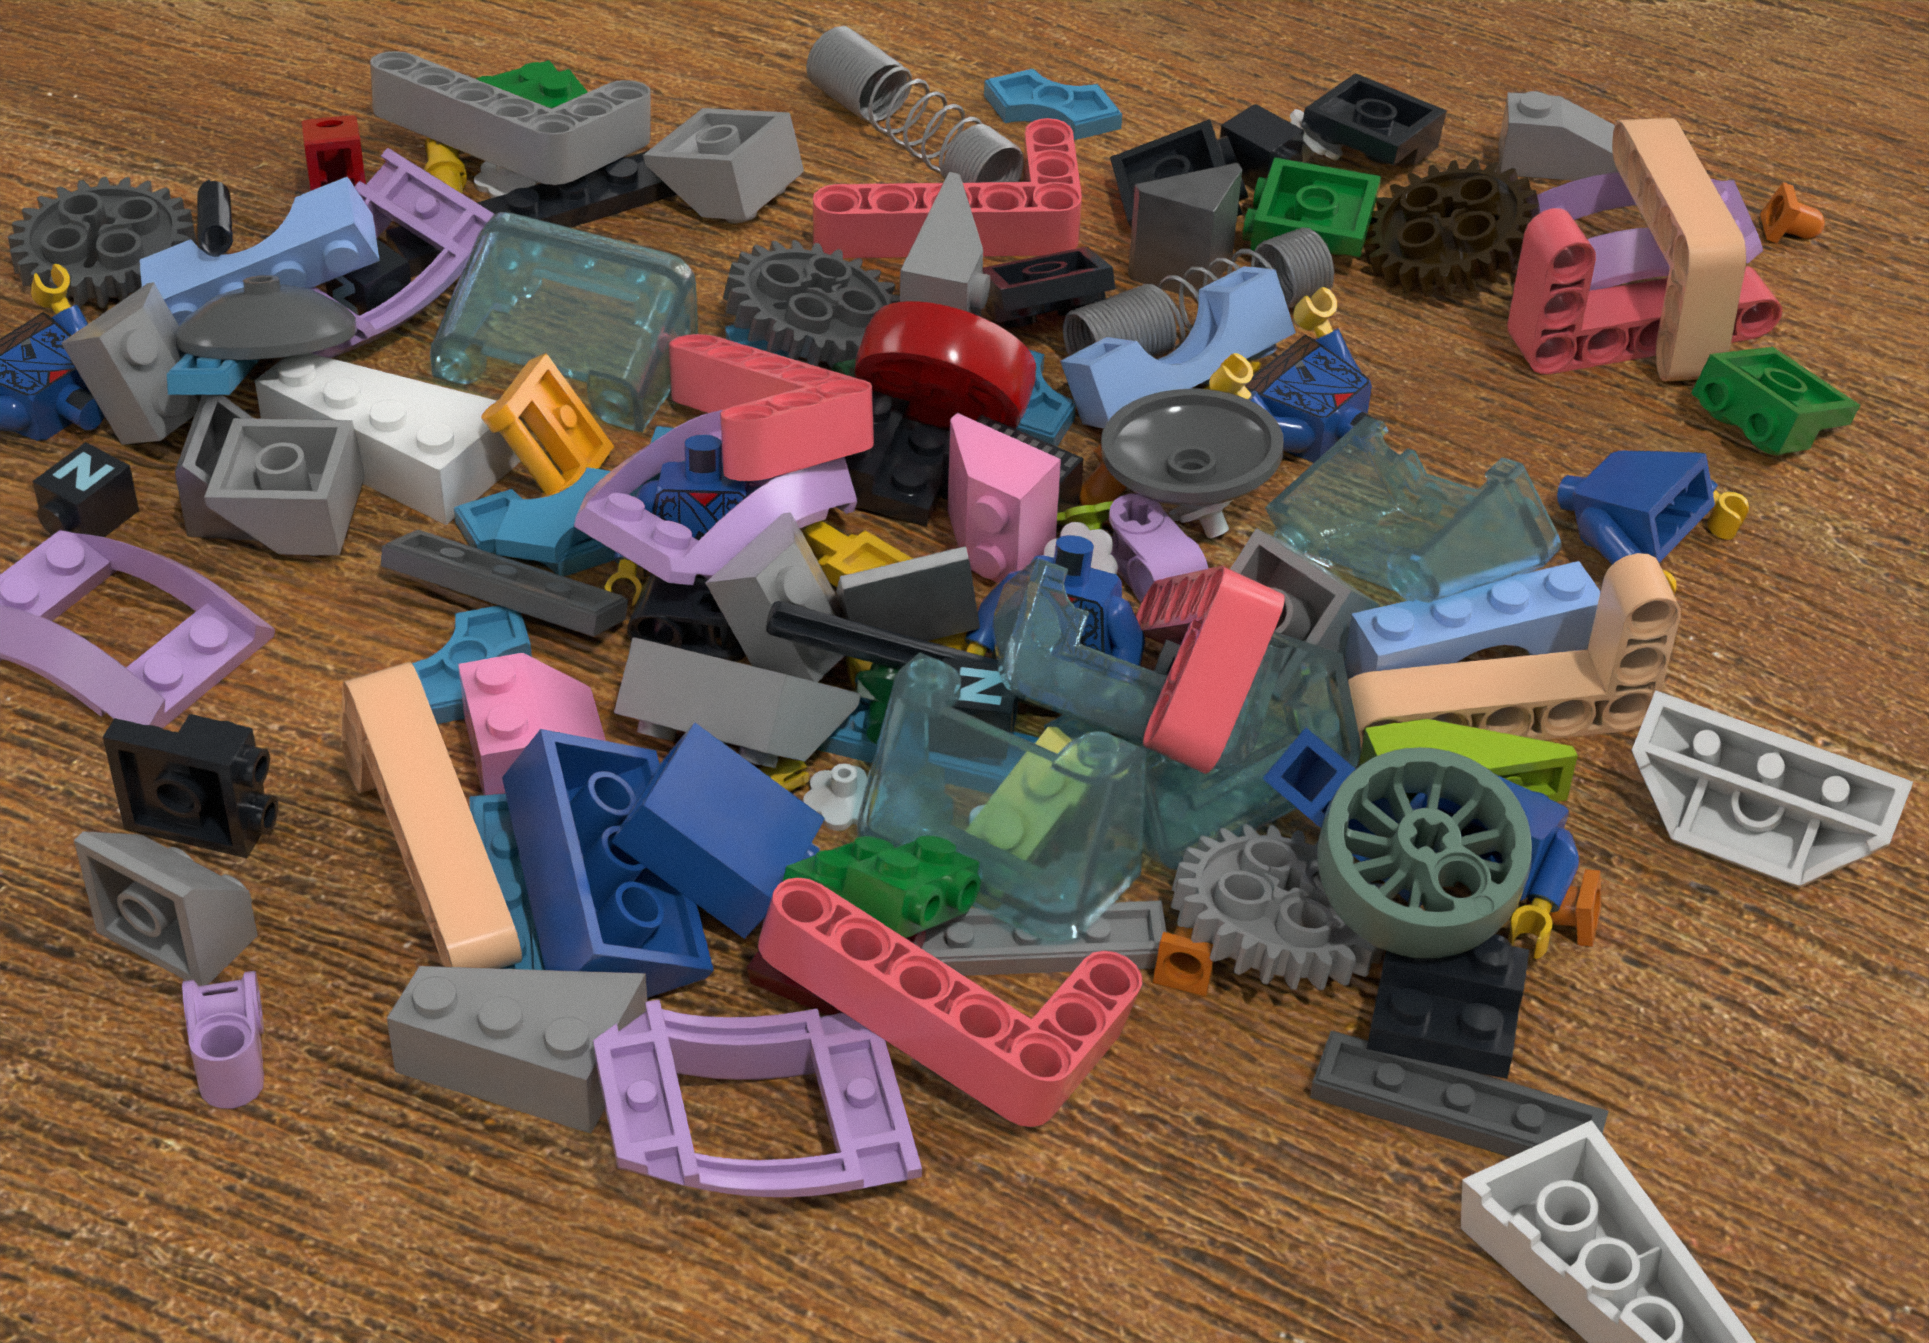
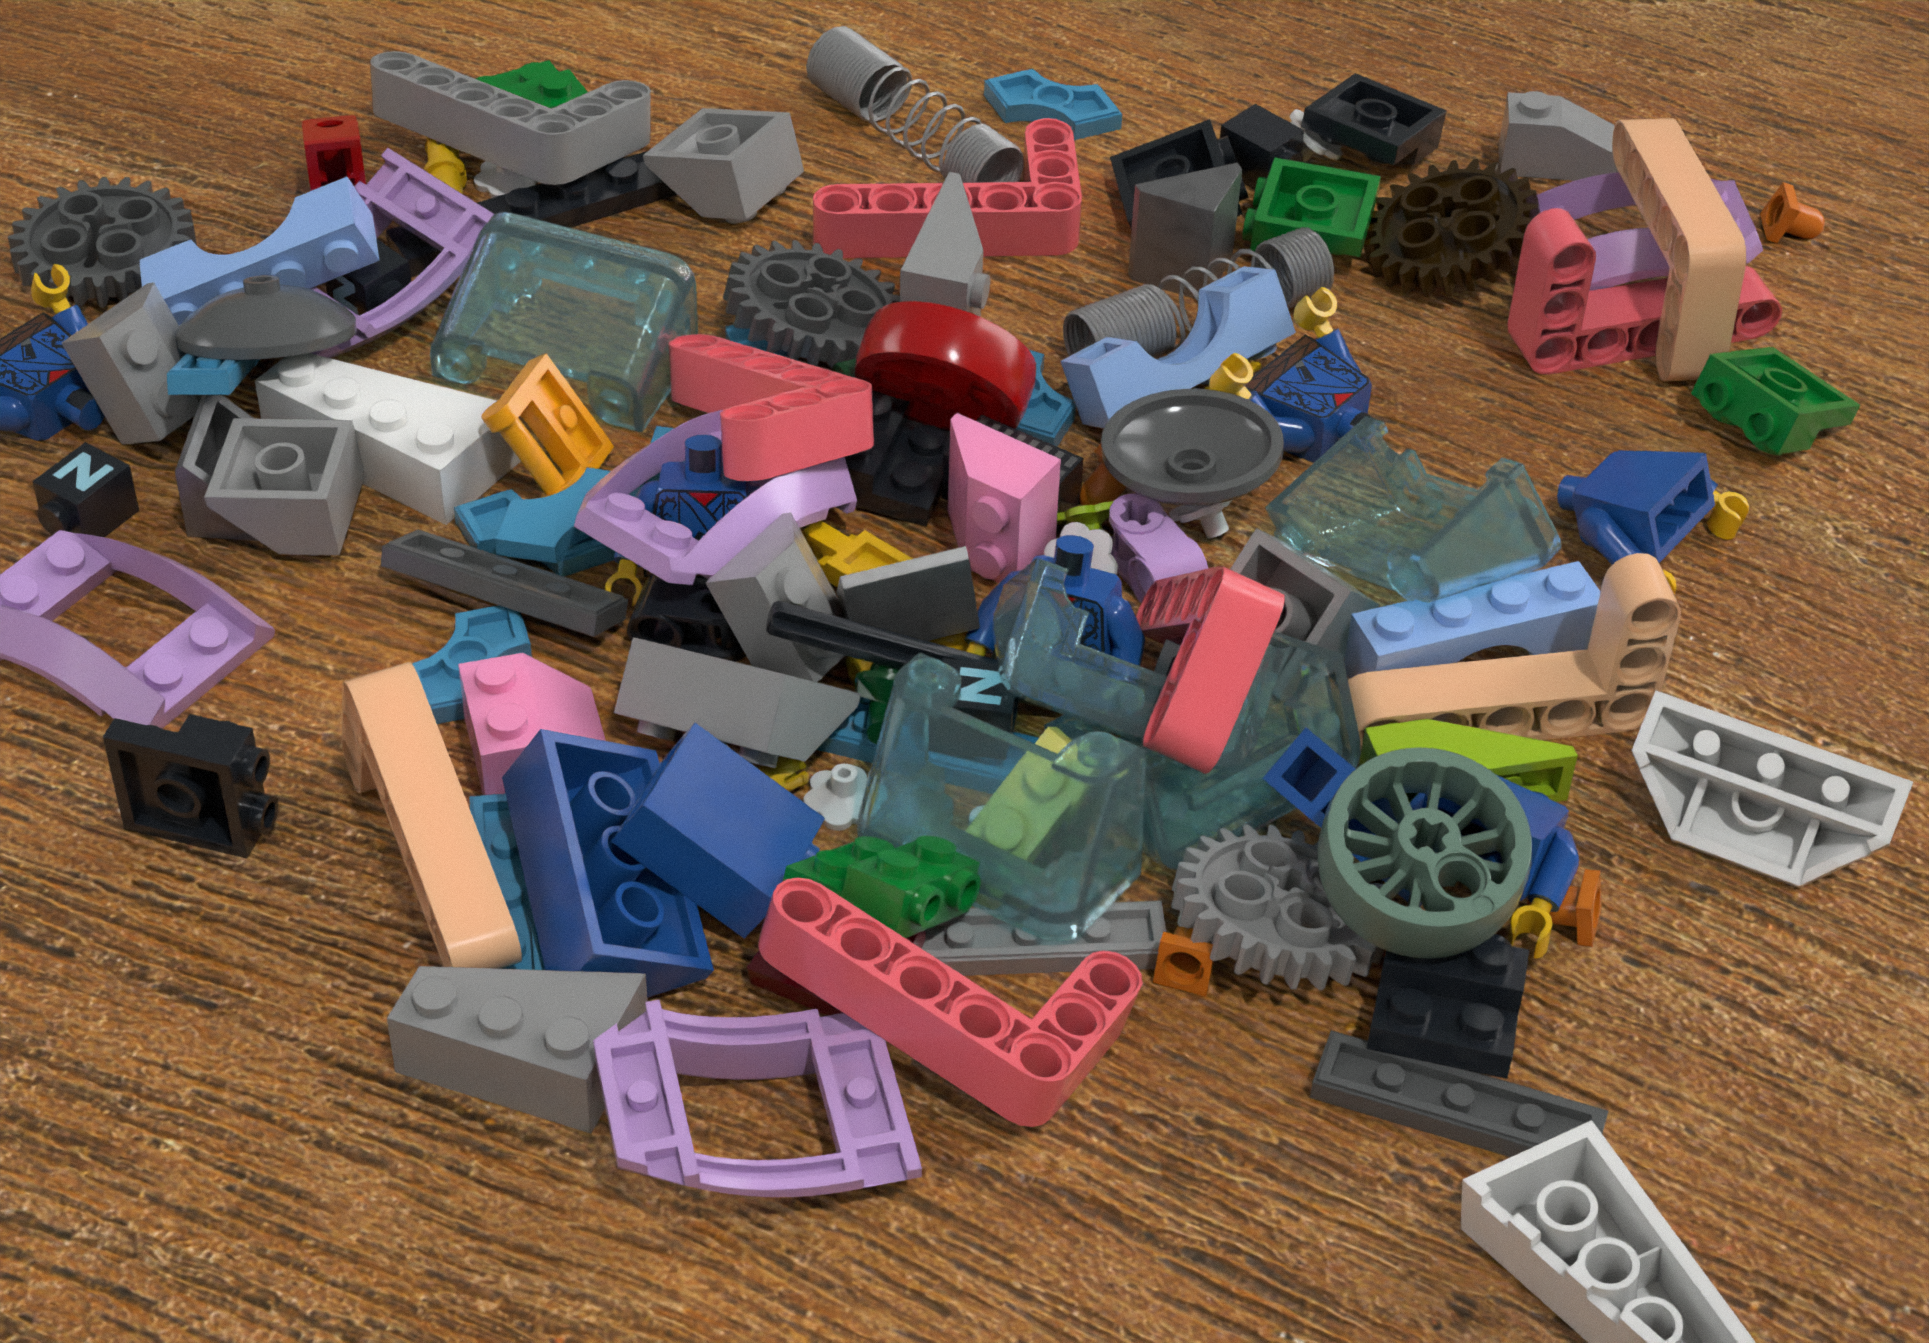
light grey slope [74,831,258,986] -> none
lavender piece [182,971,264,1108] -> none
black piece [197,180,233,257] -> none
black plate [983,246,1116,327] -> none

